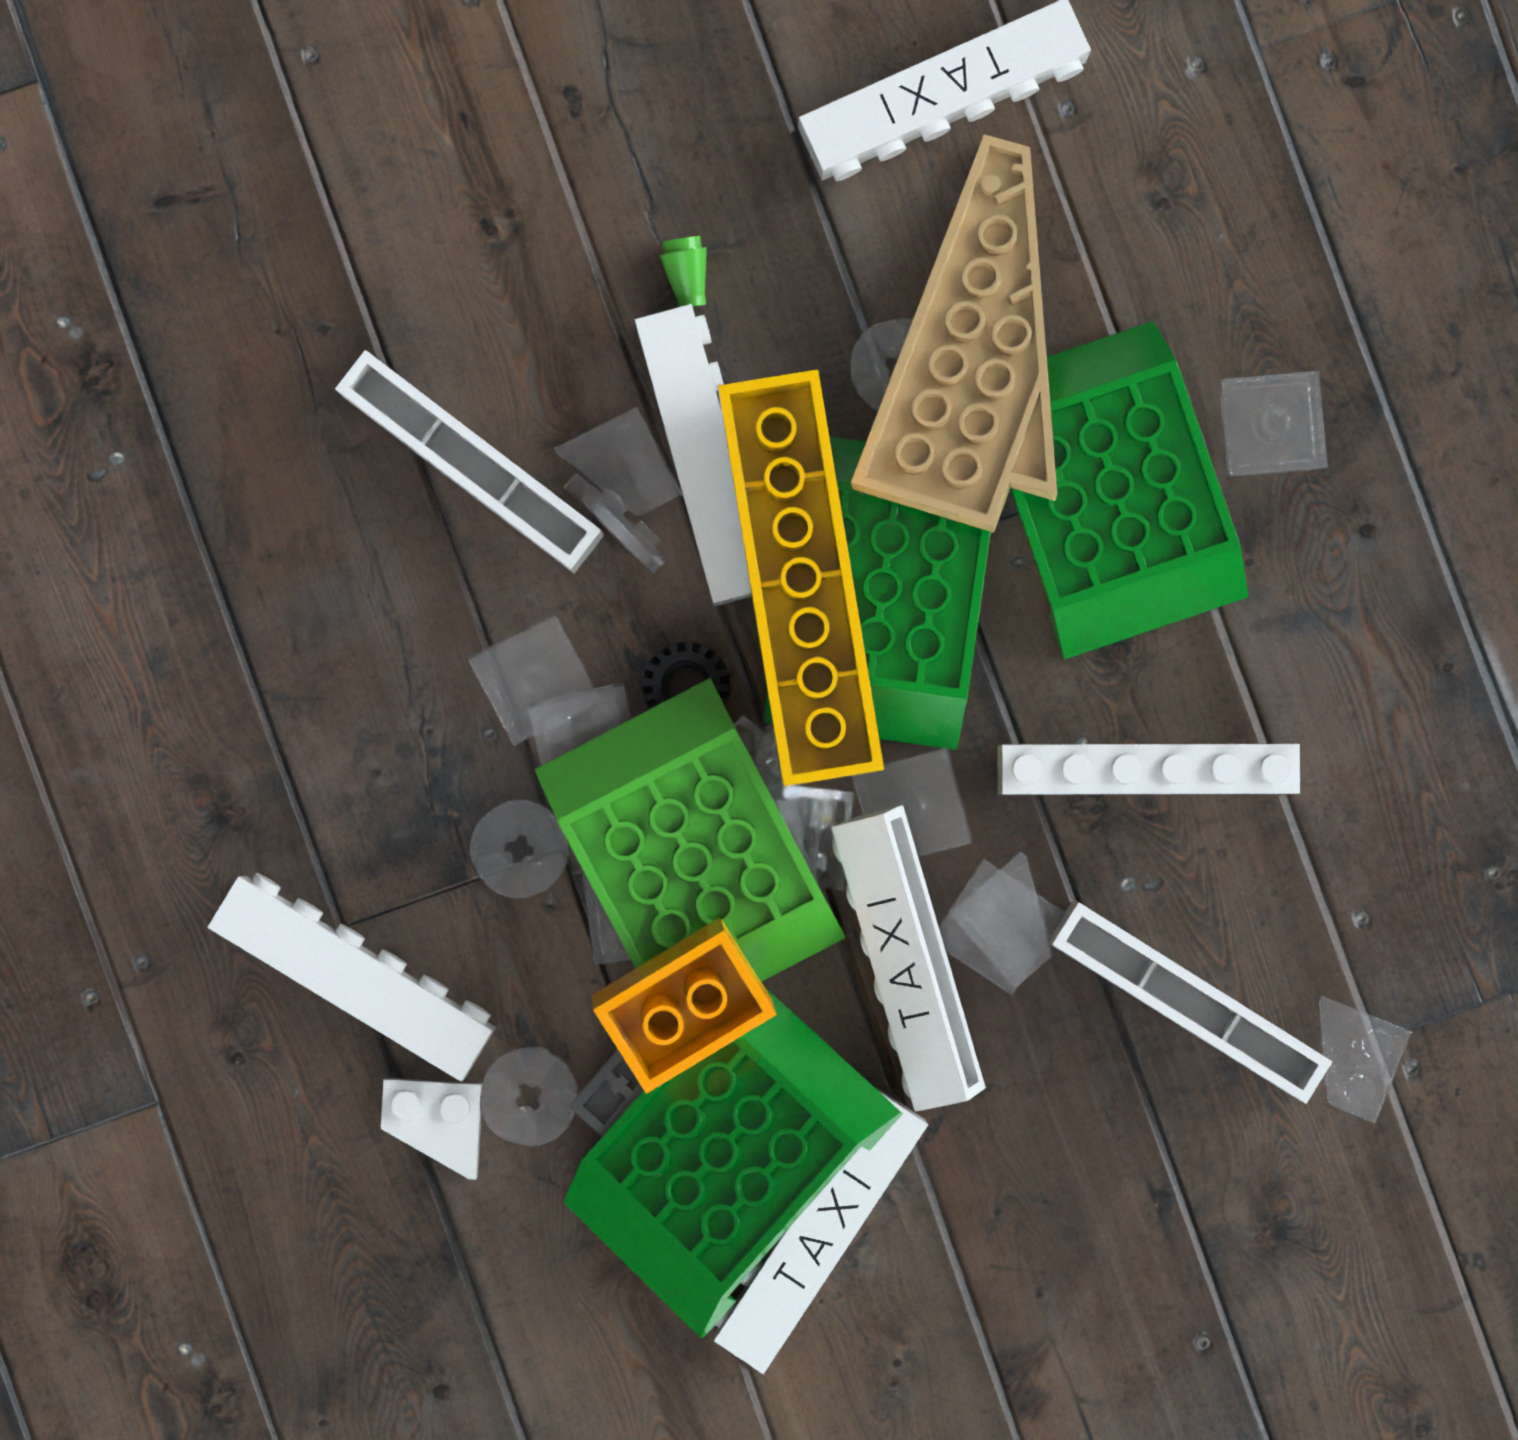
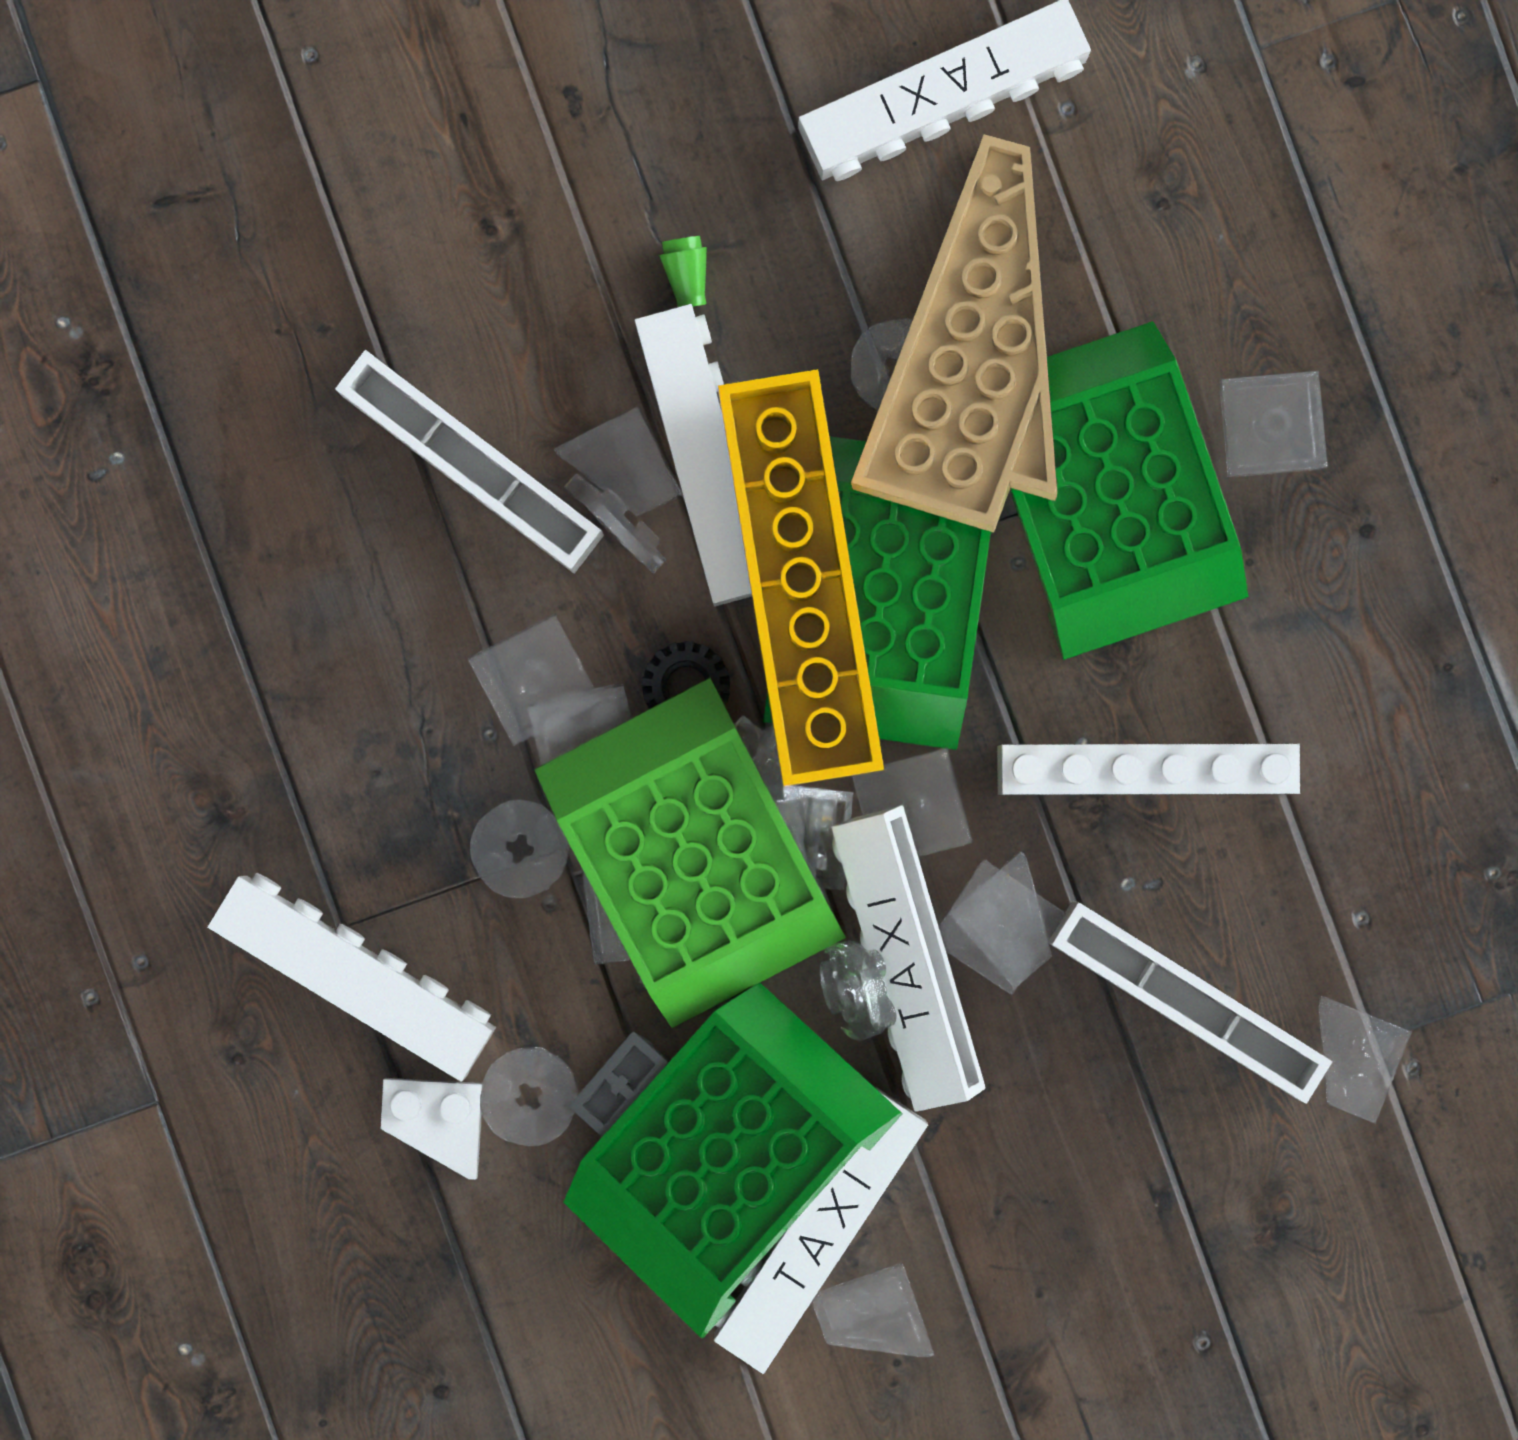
light orange brick [592,917,777,1094] -> none
none -> clear wing [812,1263,935,1358]
none -> clear plate [820,940,897,1041]

